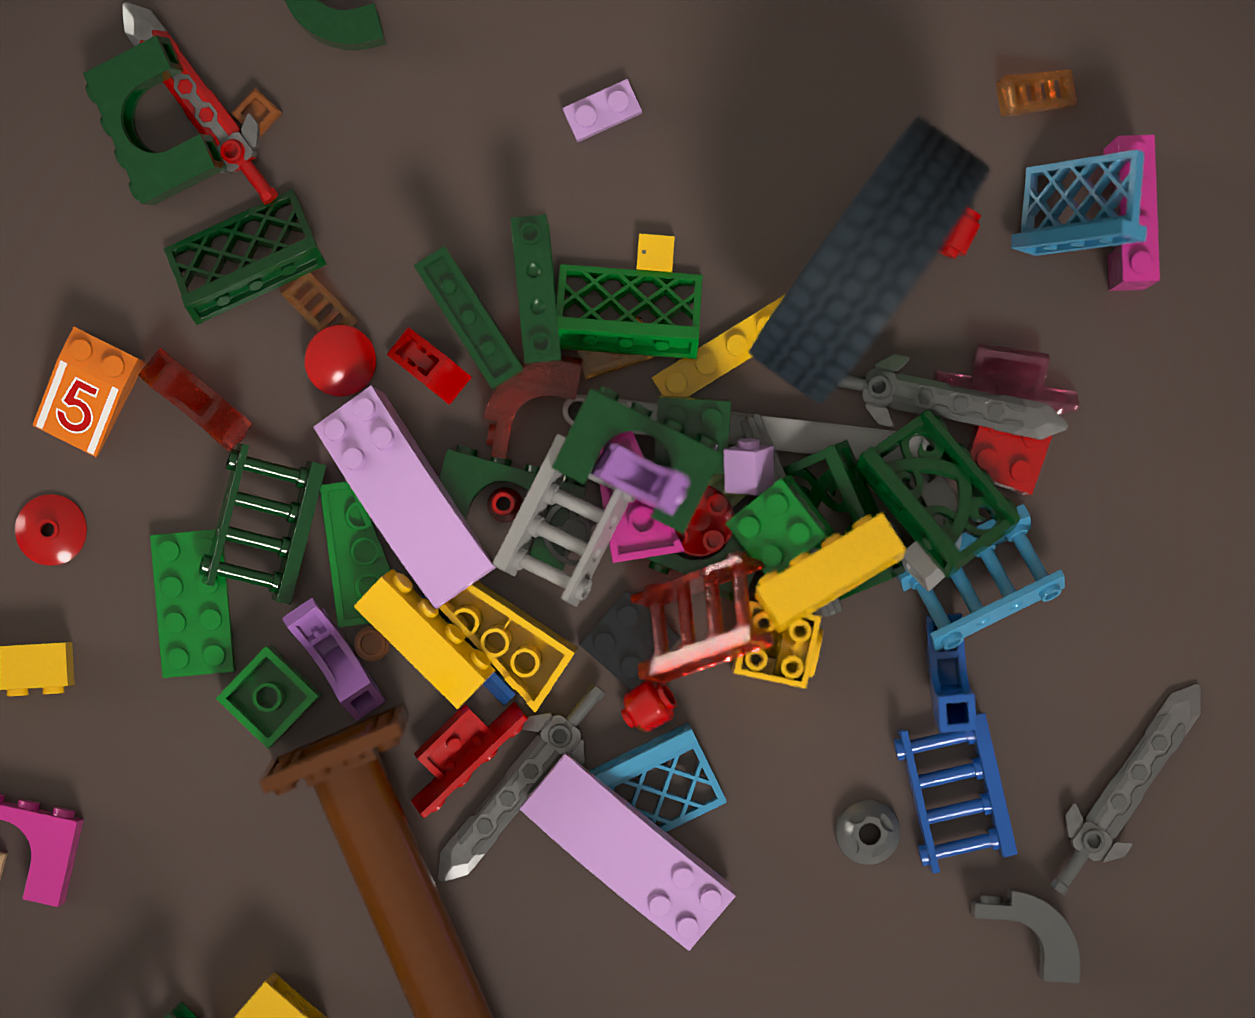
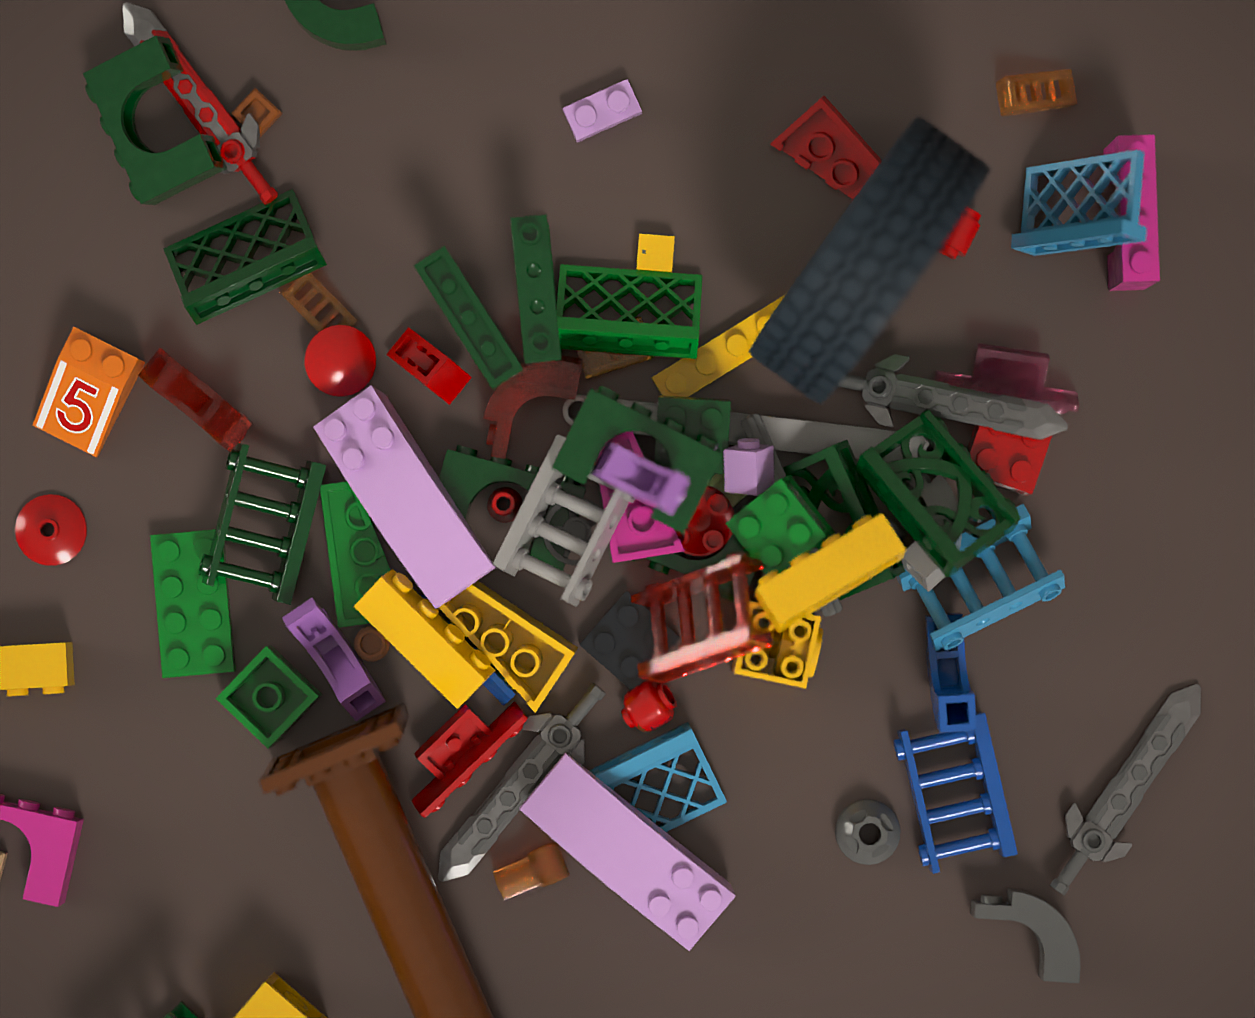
none -> clear orange piece [493,842,570,900]
none -> red wing [770,95,882,200]

